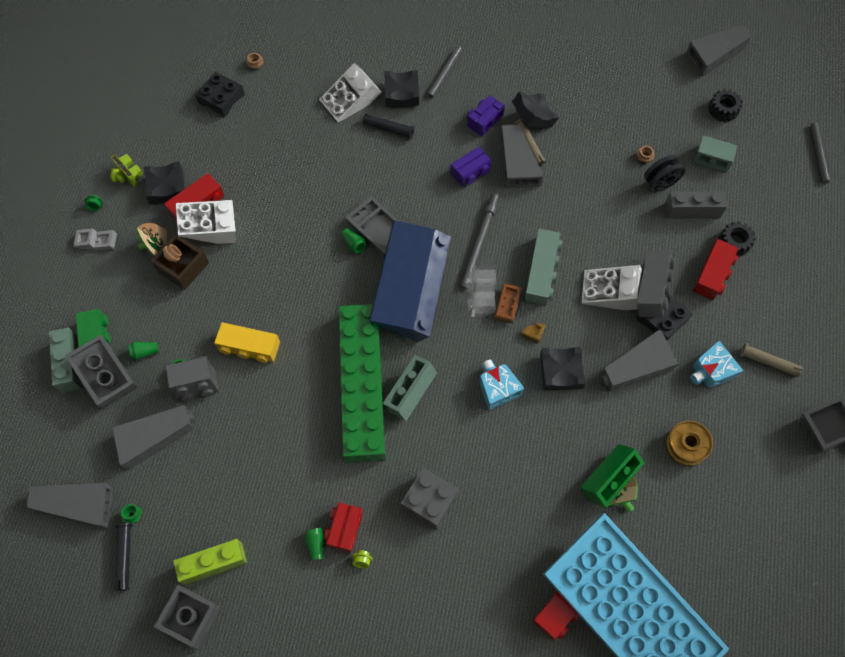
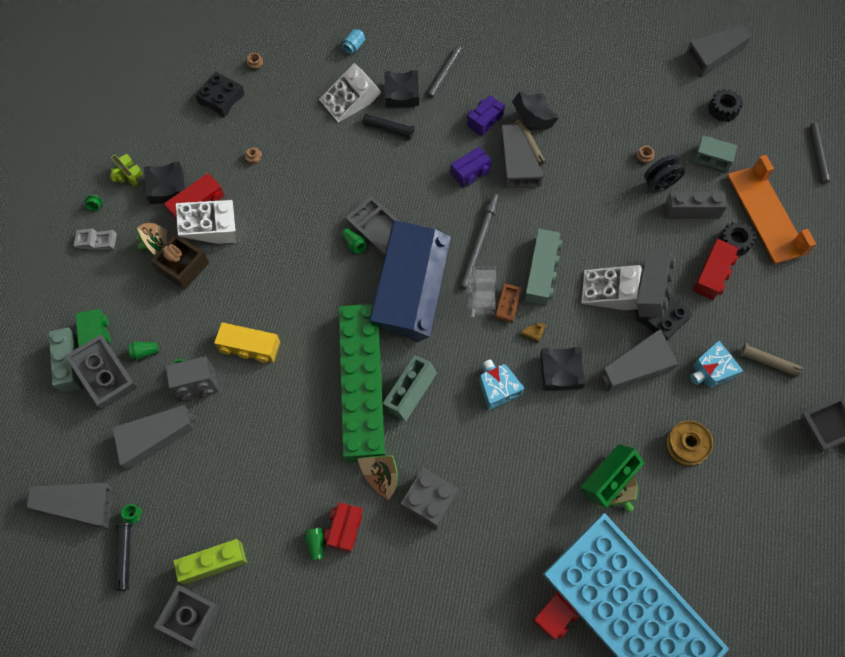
lime plate [352,550,373,569] -> none
none -> medium nougat plate [245,147,262,164]
none -> medium azure brick [342,29,365,54]
none -> shield [358,455,398,500]
none -> orange bracket [727,155,817,264]

